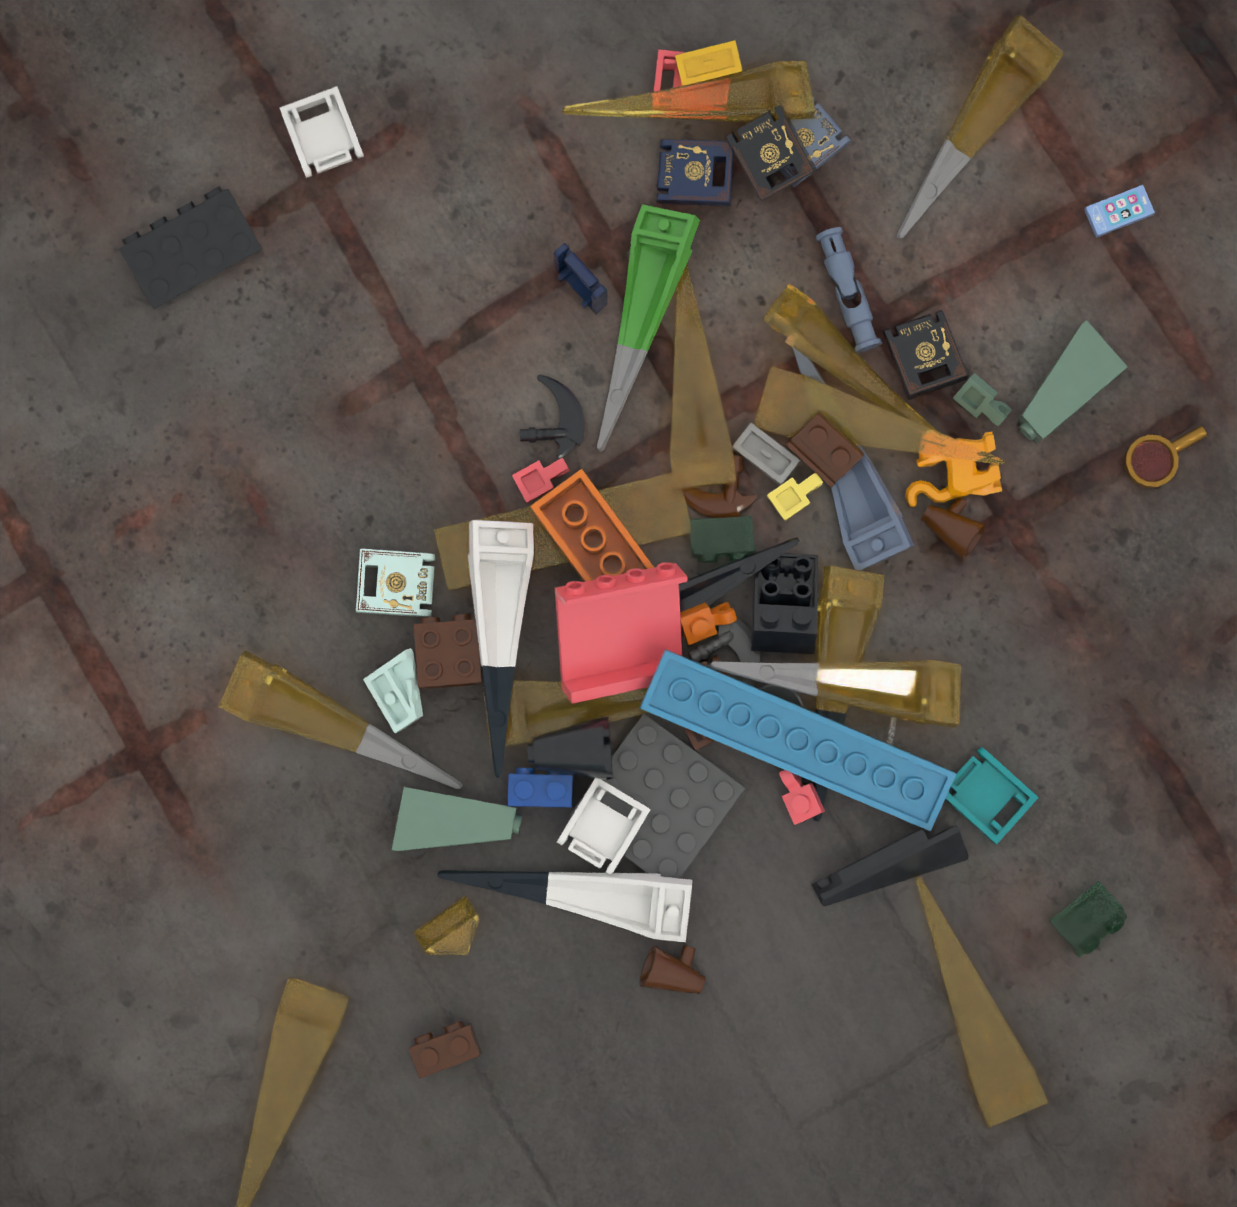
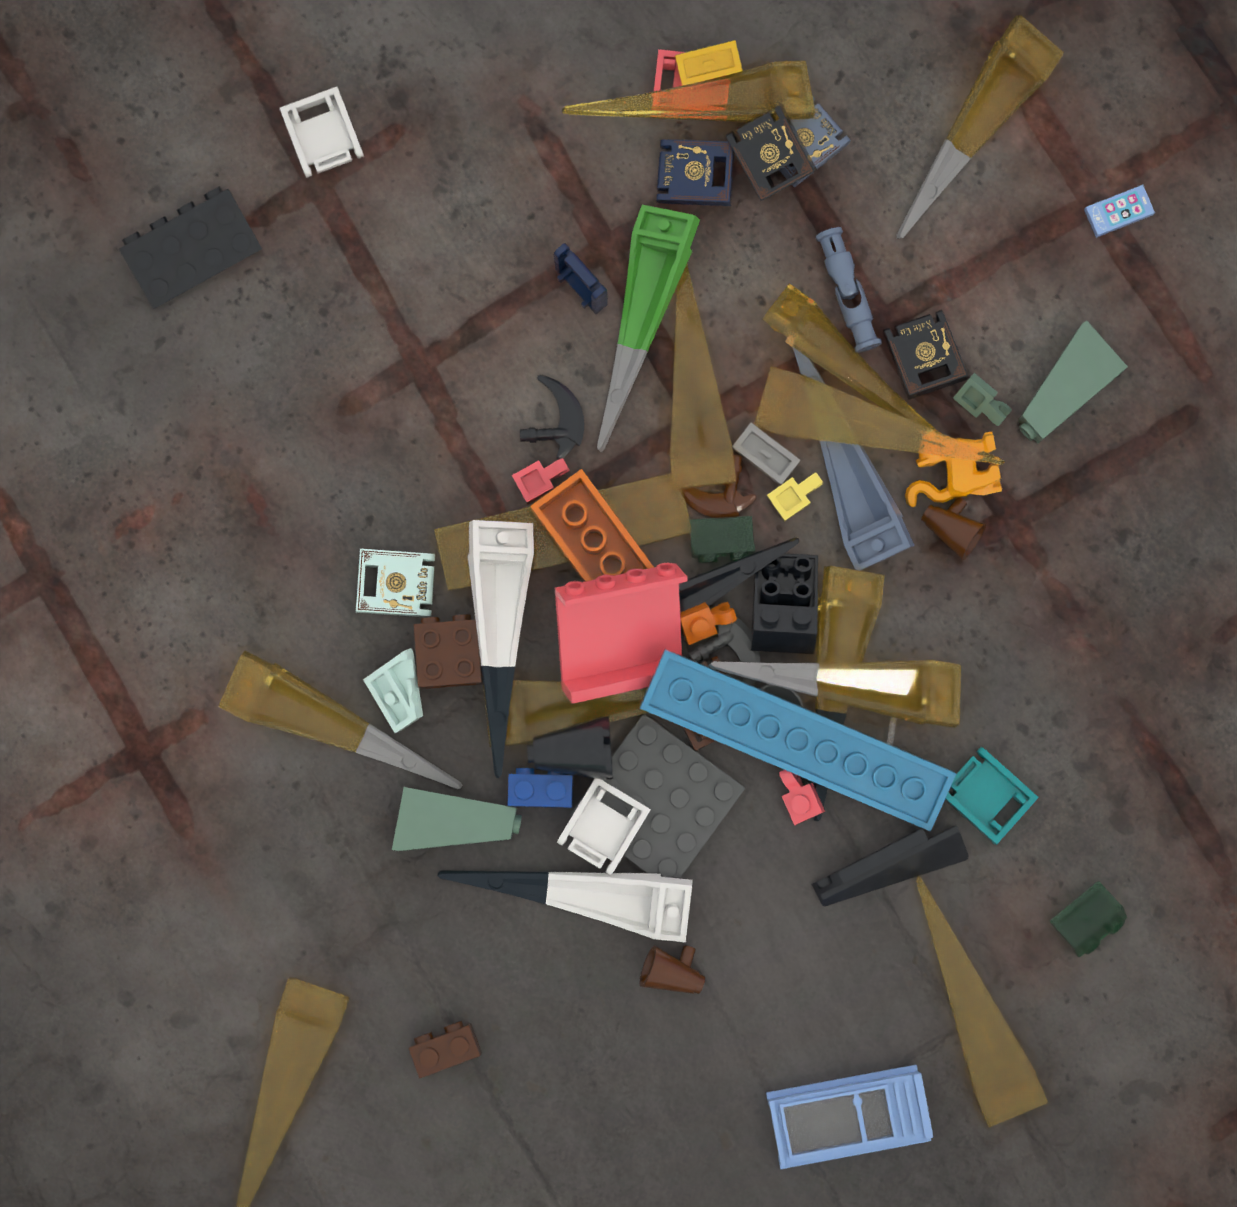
clear yellow slope [414,896,480,955] -> none
reddish brown plate [786,411,864,487] -> none
piece [1124,426,1207,488] -> none
none -> light blue piece [766,1064,933,1169]

